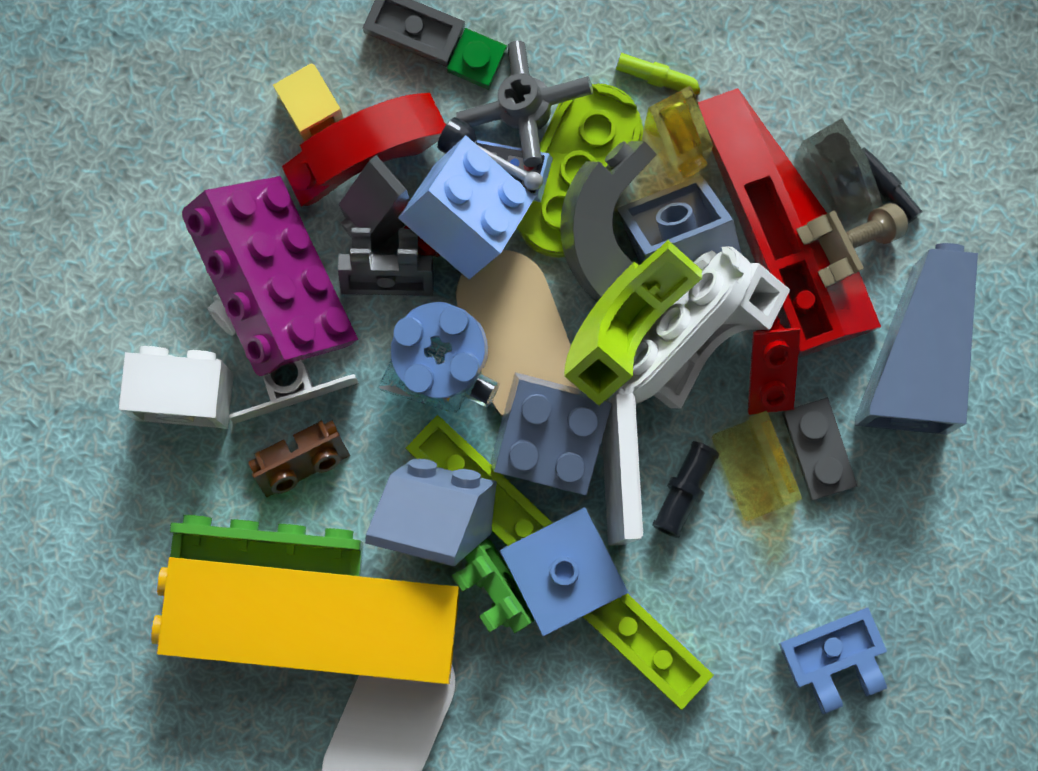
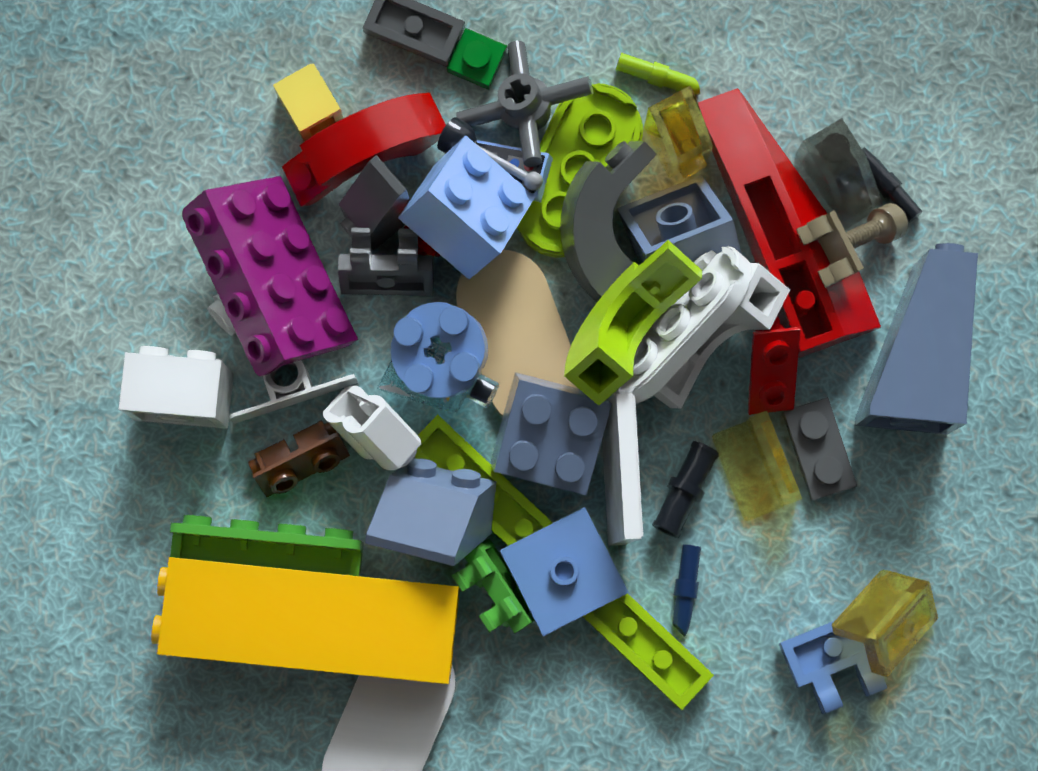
none -> white brick [323,386,421,470]
none -> dark blue piece [672,544,701,637]
none -> clear yellow panel [832,570,938,677]

